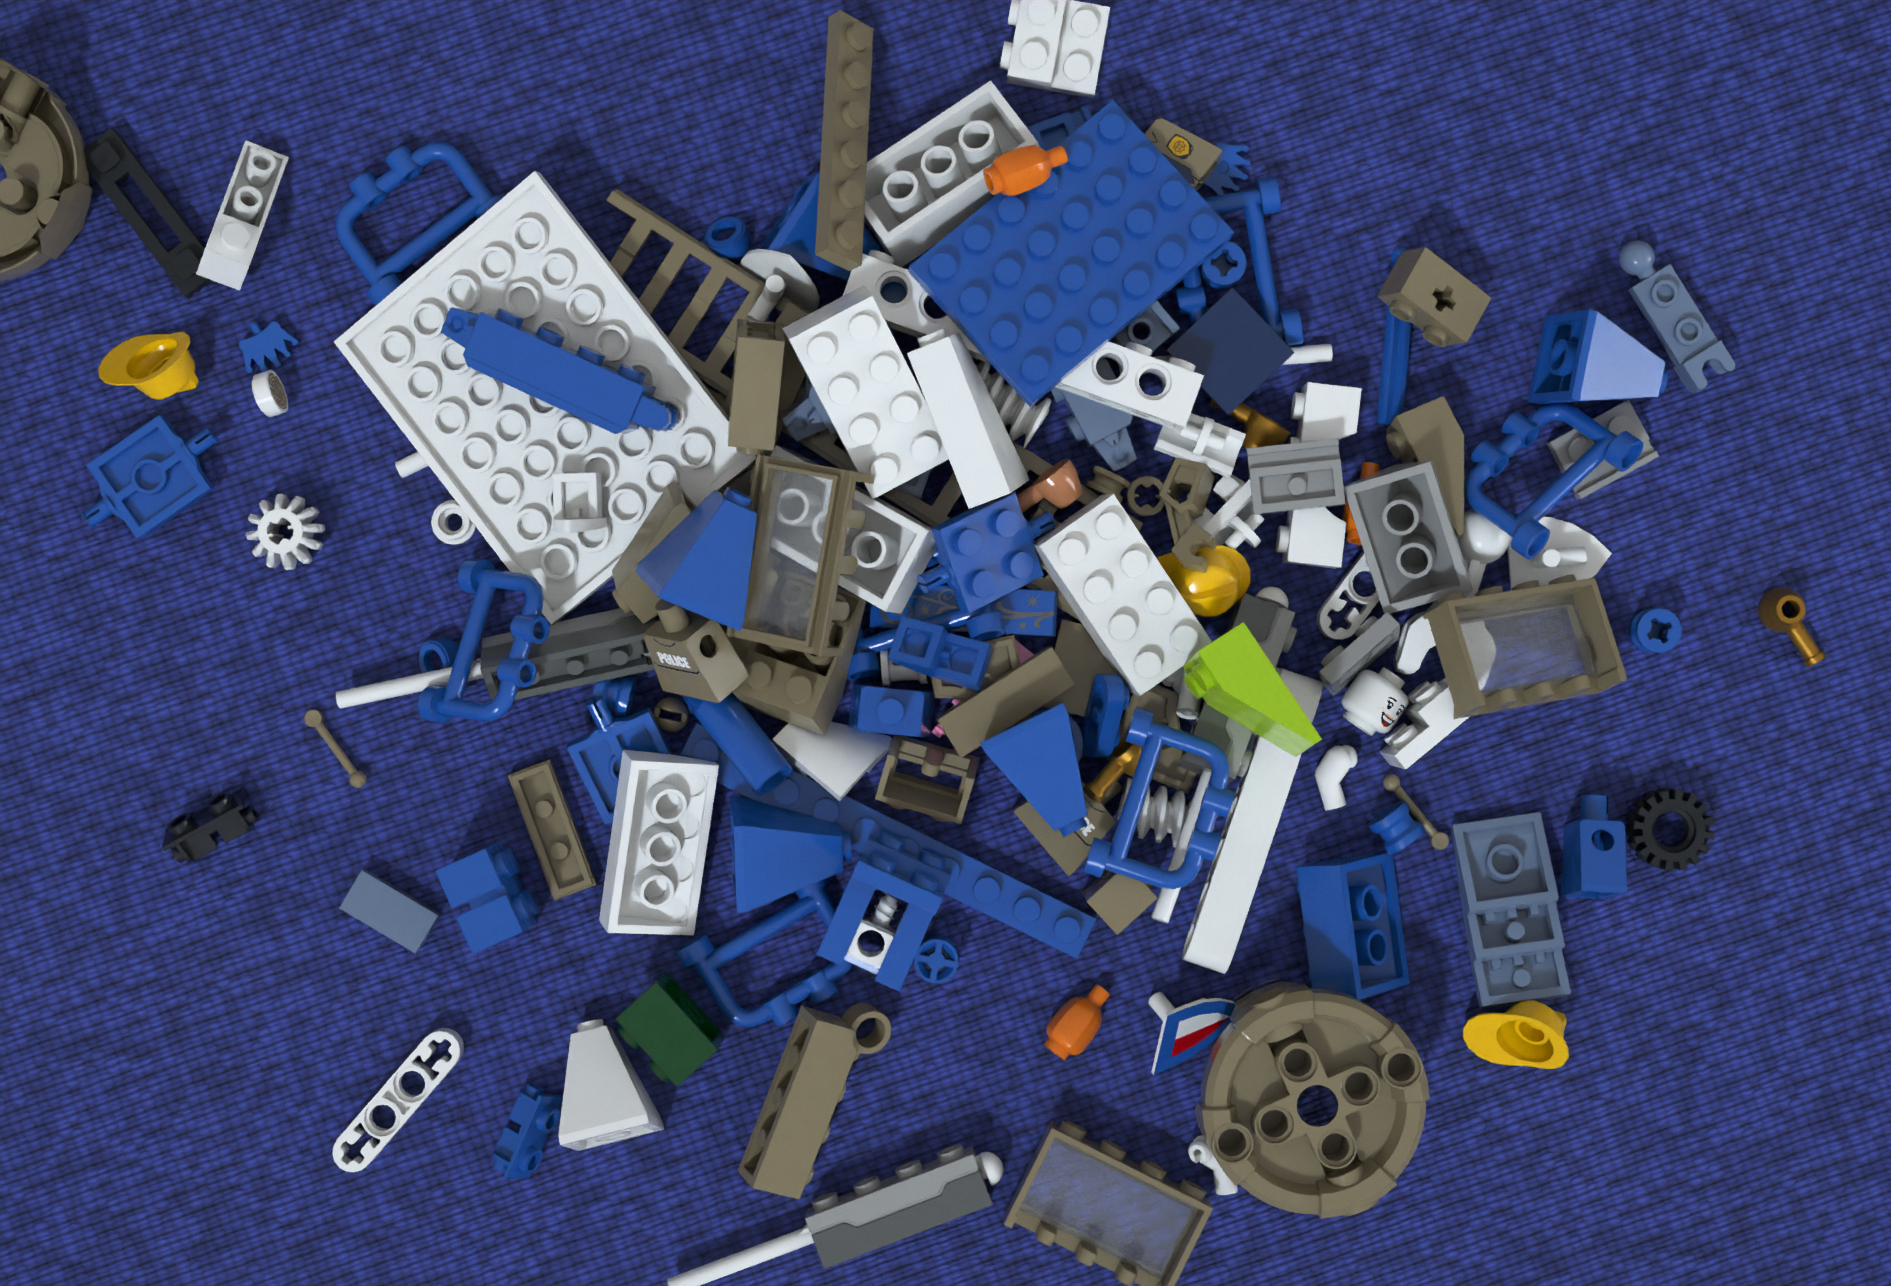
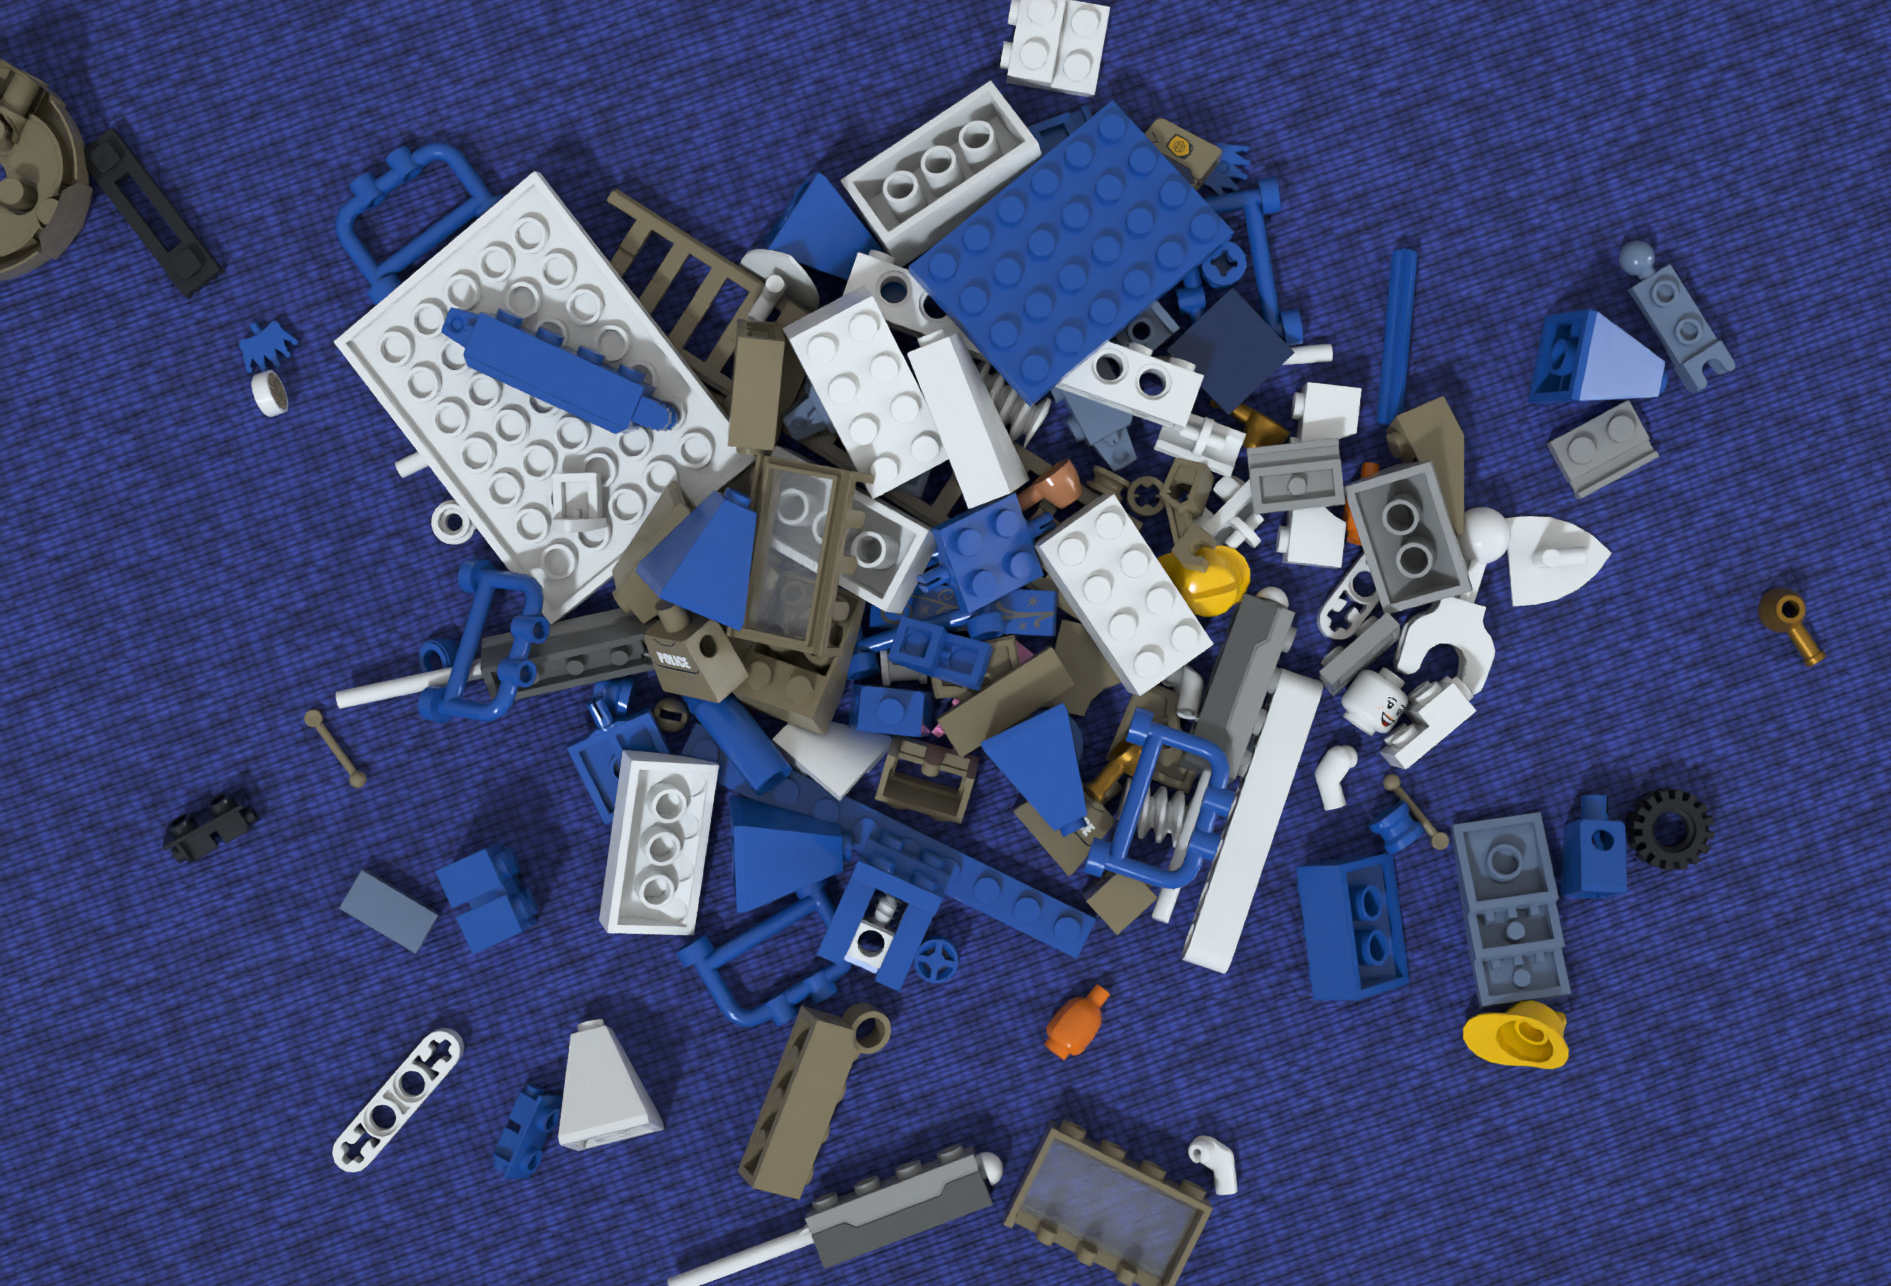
blue plate [81,415,219,540] -> none
yellow piece [98,332,199,400] -> none
white slope [196,140,289,291] -> none
white gear [245,494,325,570] -> none
dark tan tile [508,759,598,901] -> none
dark green slope [616,971,726,1087] -> none
blue piece [704,216,751,262] -> none
dark tan plate [815,10,874,271] -> none
orange plant [983,145,1068,196] -> none
blue plate [1081,674,1130,758] -> none
shield [1148,992,1236,1075] -> none
lime slope [1183,622,1322,757] -> none
dark tan piece [1194,978,1430,1218] -> none
dark tan brick [1377,247,1491,347] -> none
window [1423,574,1628,719] -> none
blue bar [1464,403,1643,559] -> none
blue wheel [1628,608,1682,653] -> none

